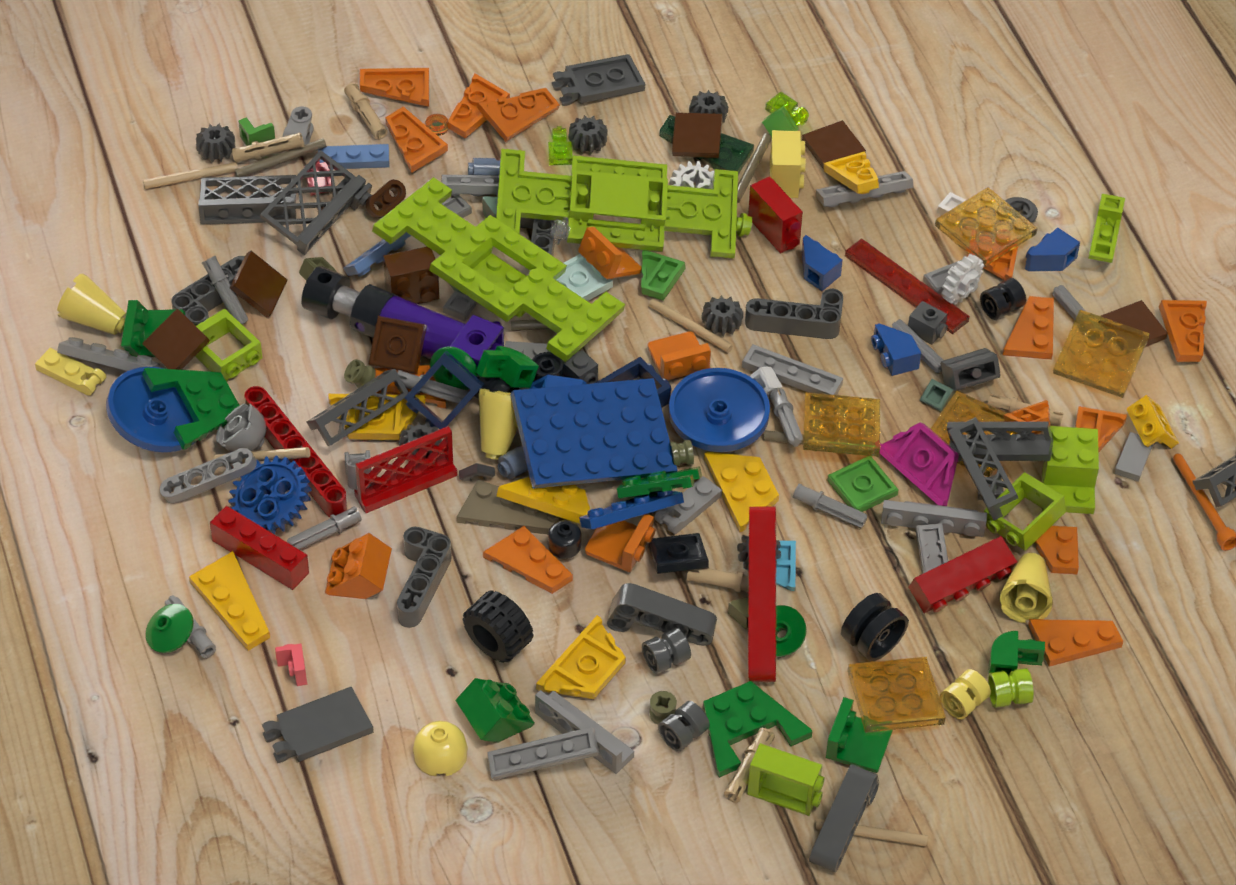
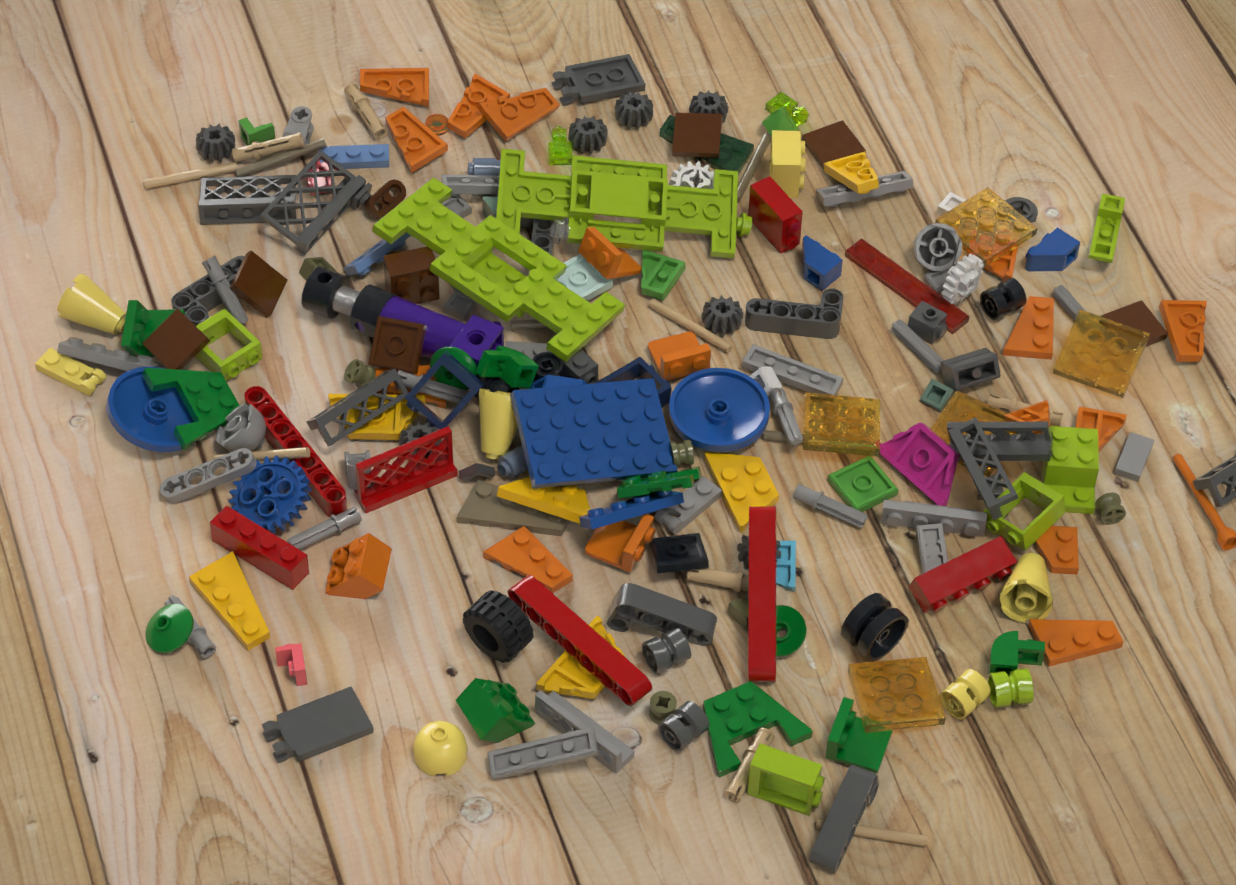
dark grey beam [397,526,452,628] -> none
black head [548,520,582,559] -> none
blue slope [871,323,921,376] -> none
yellow bracket [1127,395,1179,449] -> none
none -> red beam [507,575,653,706]
none -> dark grey gear [615,91,653,129]
none -> light grey cylinder [913,223,962,271]
none -> olive wheel [1095,492,1126,525]

